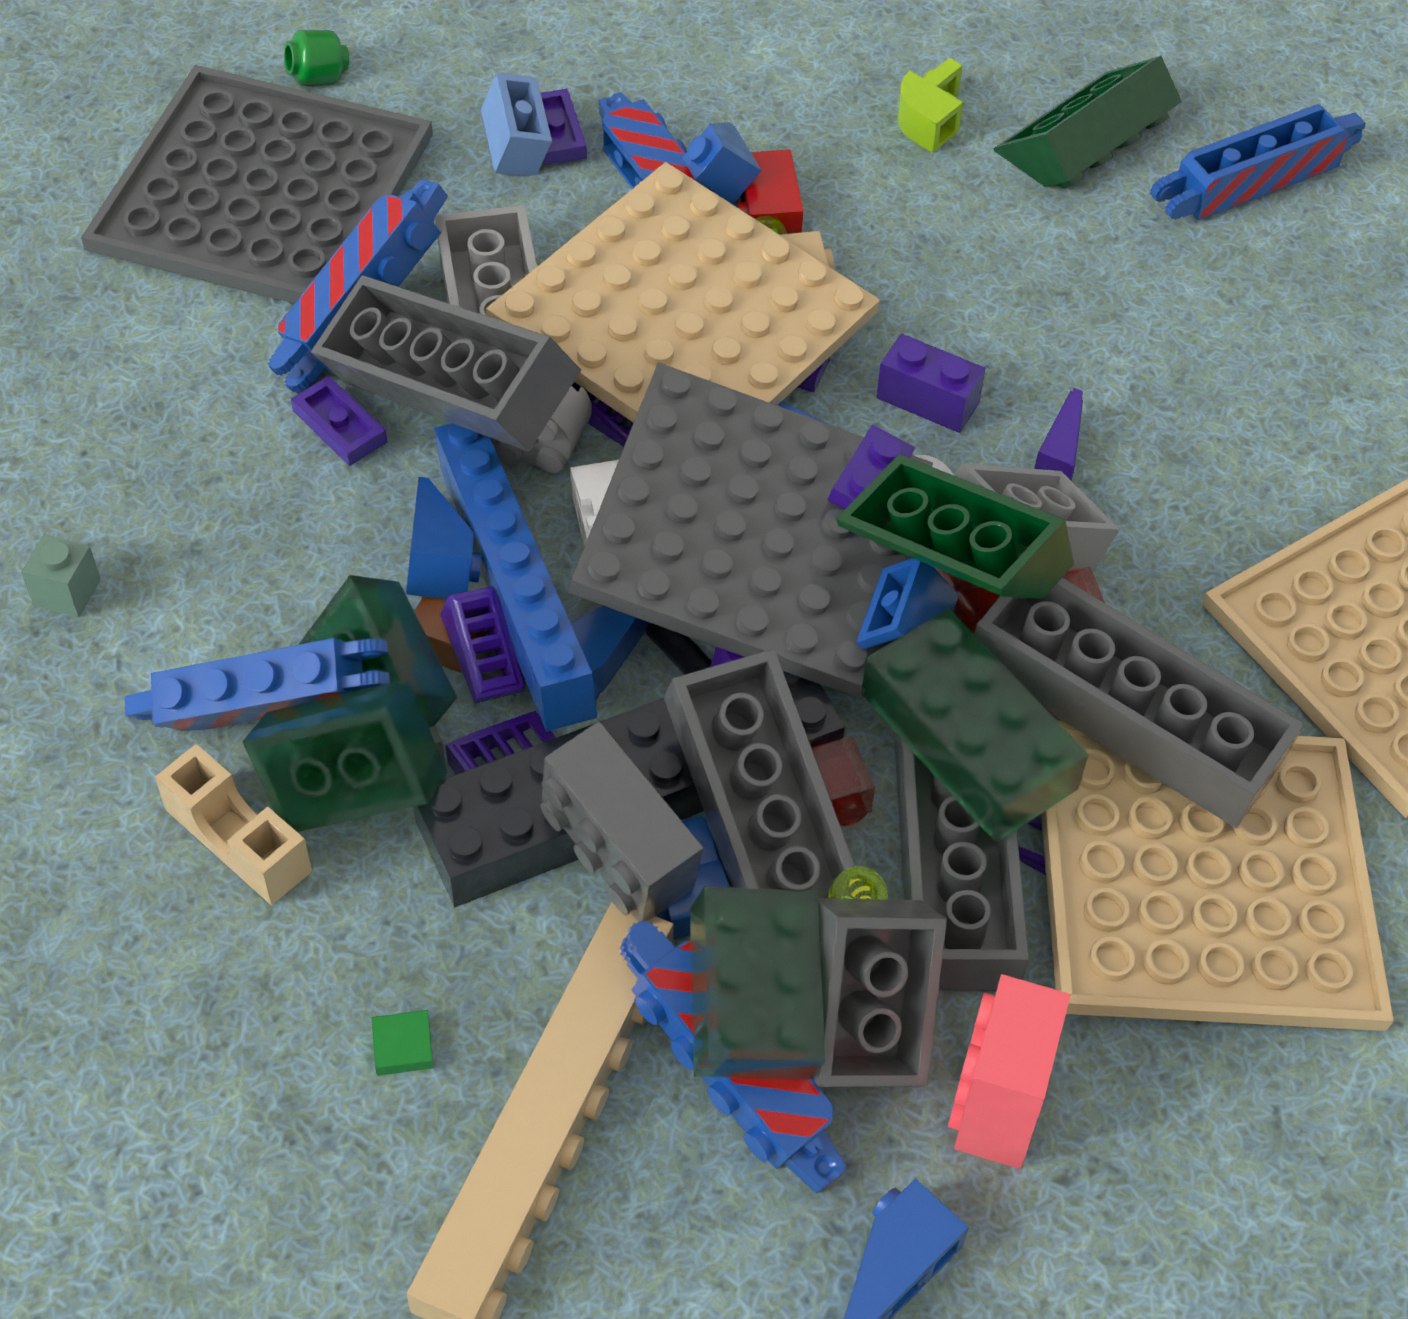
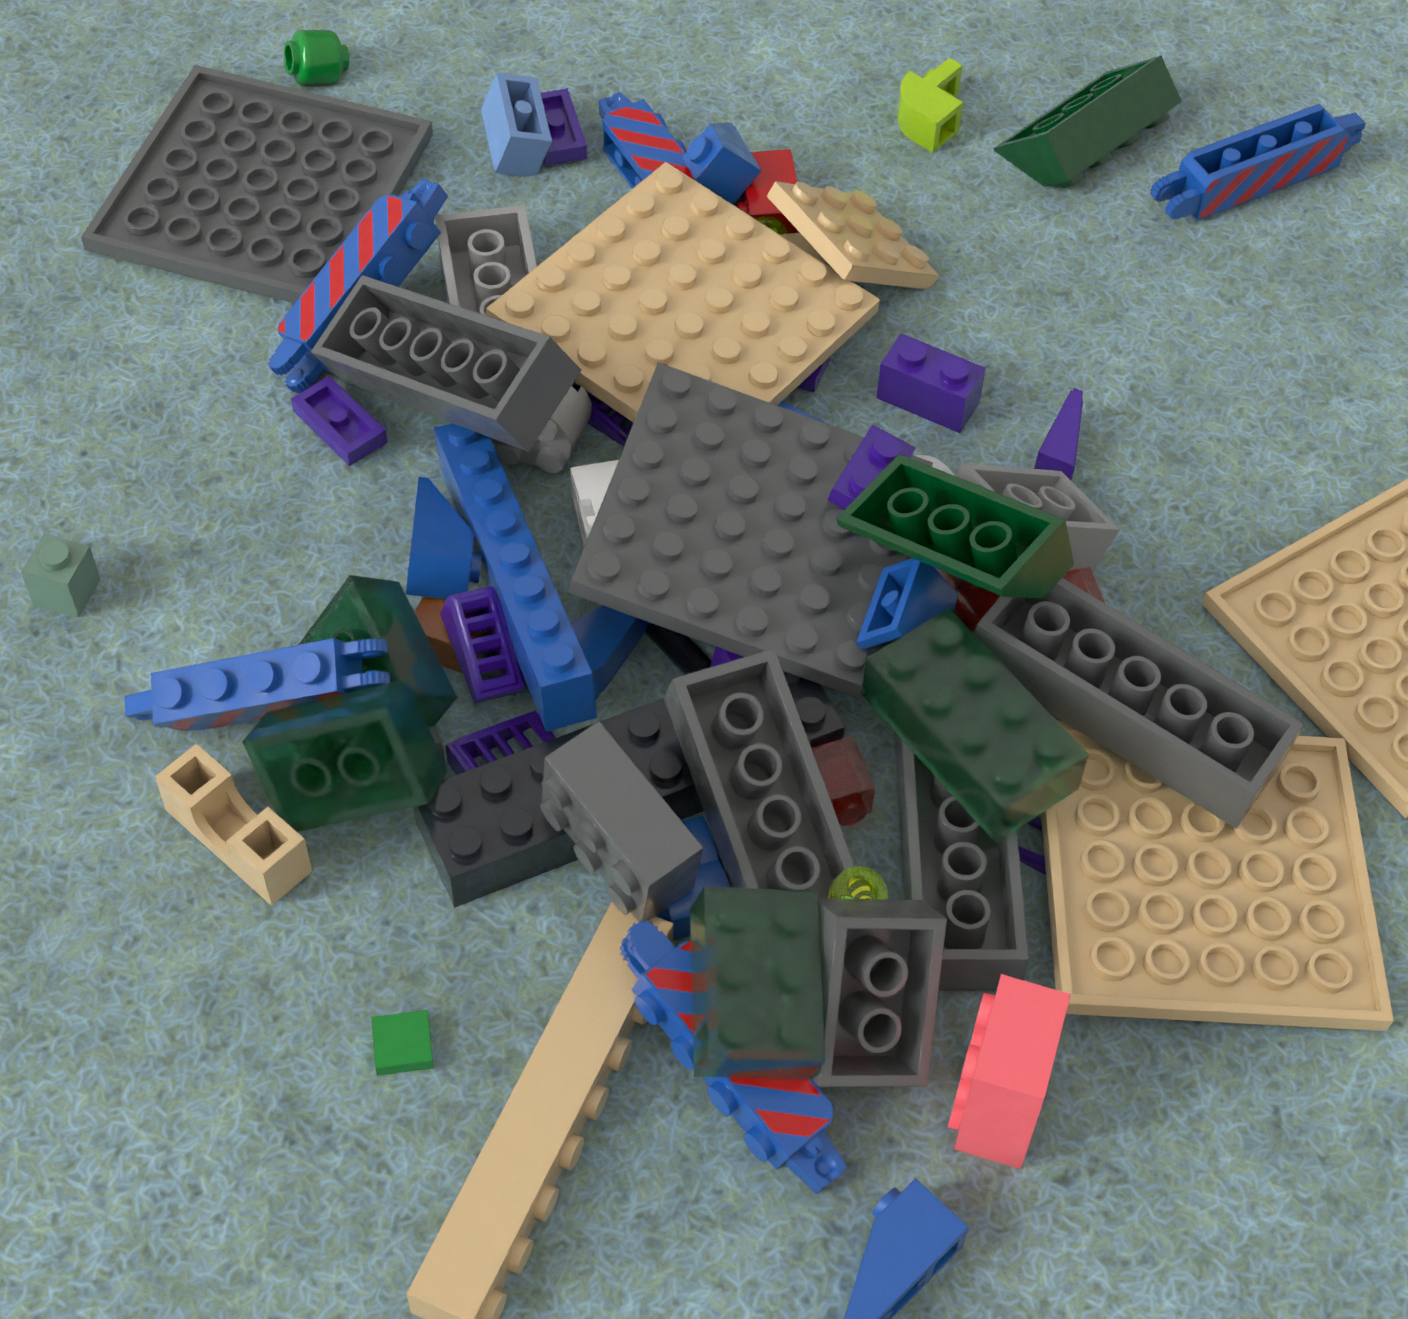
none -> tan plate [767,181,939,289]

